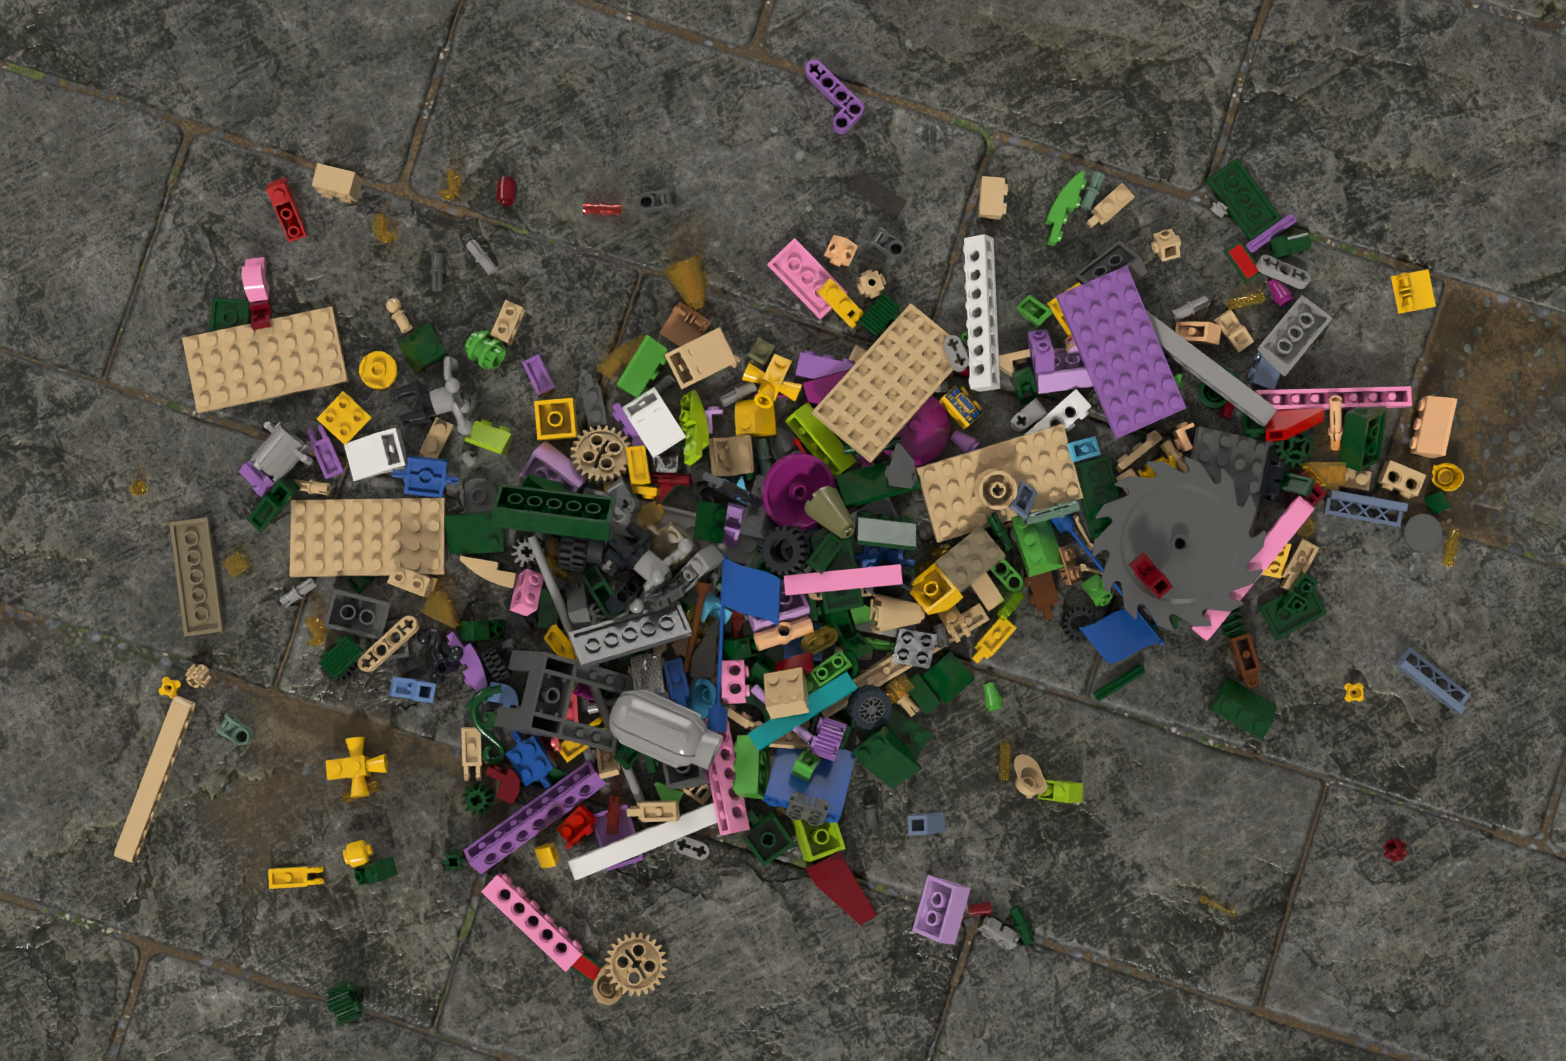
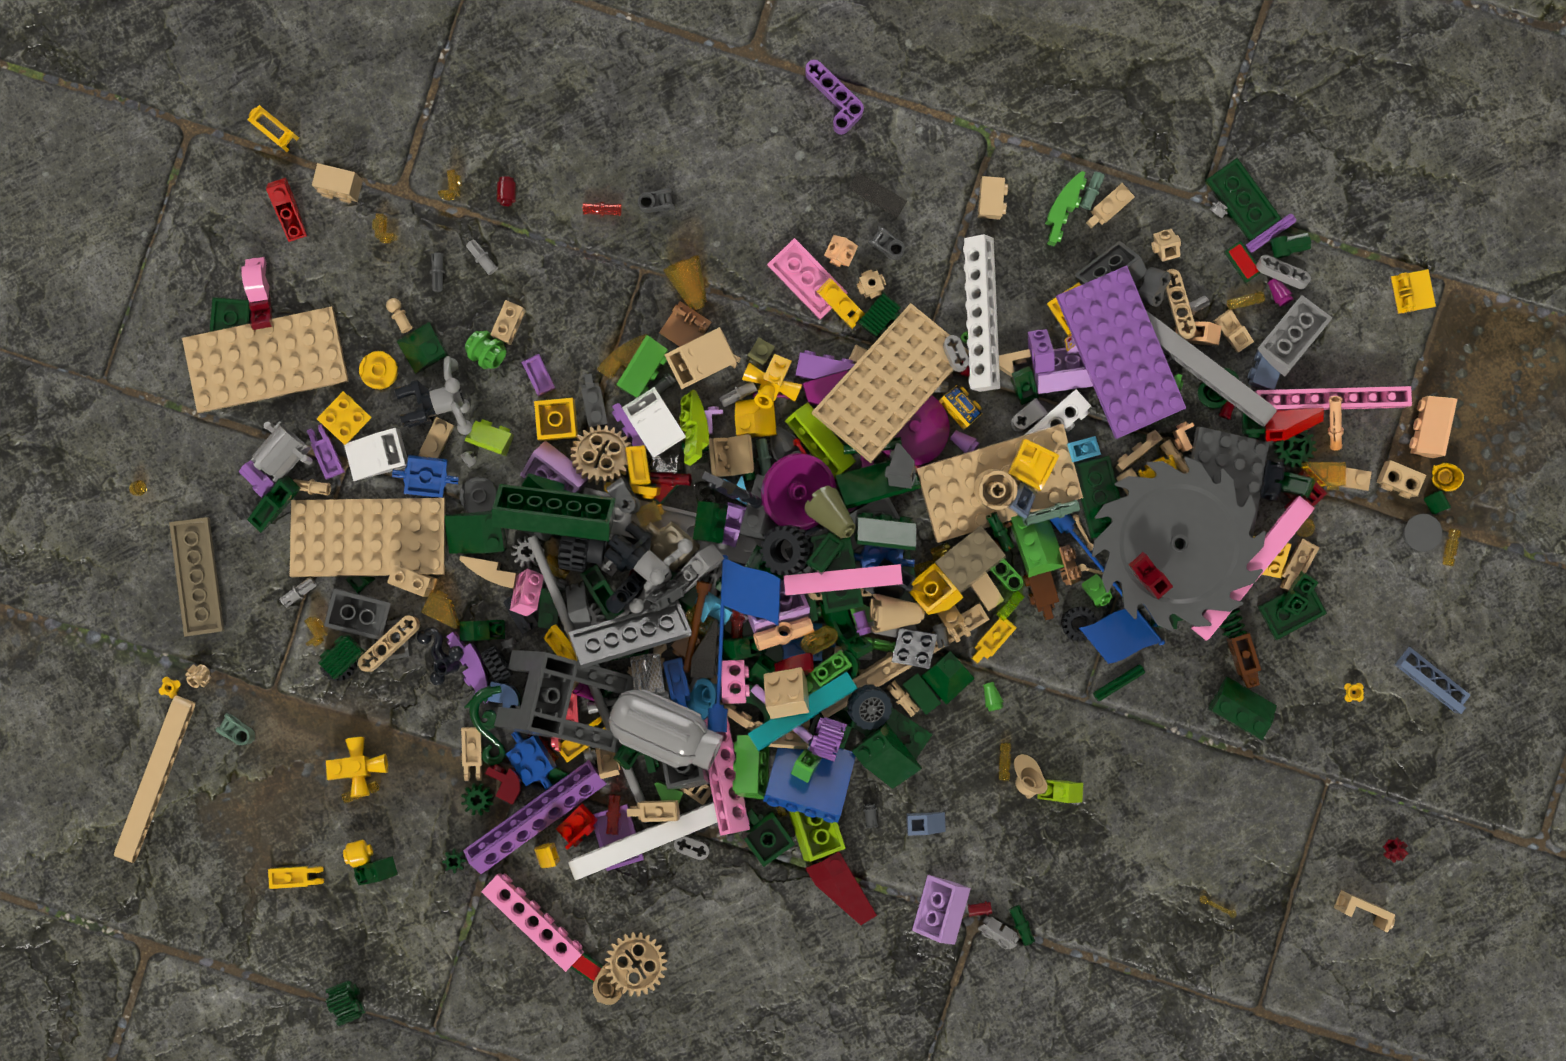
clear yellow tile [222,551,250,578] -> none
medium blue brick [389,676,436,703] -> none
dark grey hinge [785,791,830,826] -> none
clear yellow bracket [882,672,915,705] -> none
bright green slope [1016,295,1053,329] -> none
sand blue fence [1323,490,1408,527] -> none
dark green slope [1339,407,1388,472] -> none
none -> yellow window [247,105,299,152]
none -> medium lavender pin [853,610,871,636]
none -> yellow plate [1008,439,1059,491]
none -> dark grey axle [1138,267,1171,307]
none -> tan beam [1165,269,1196,340]
none -> tan panel [1334,890,1395,932]

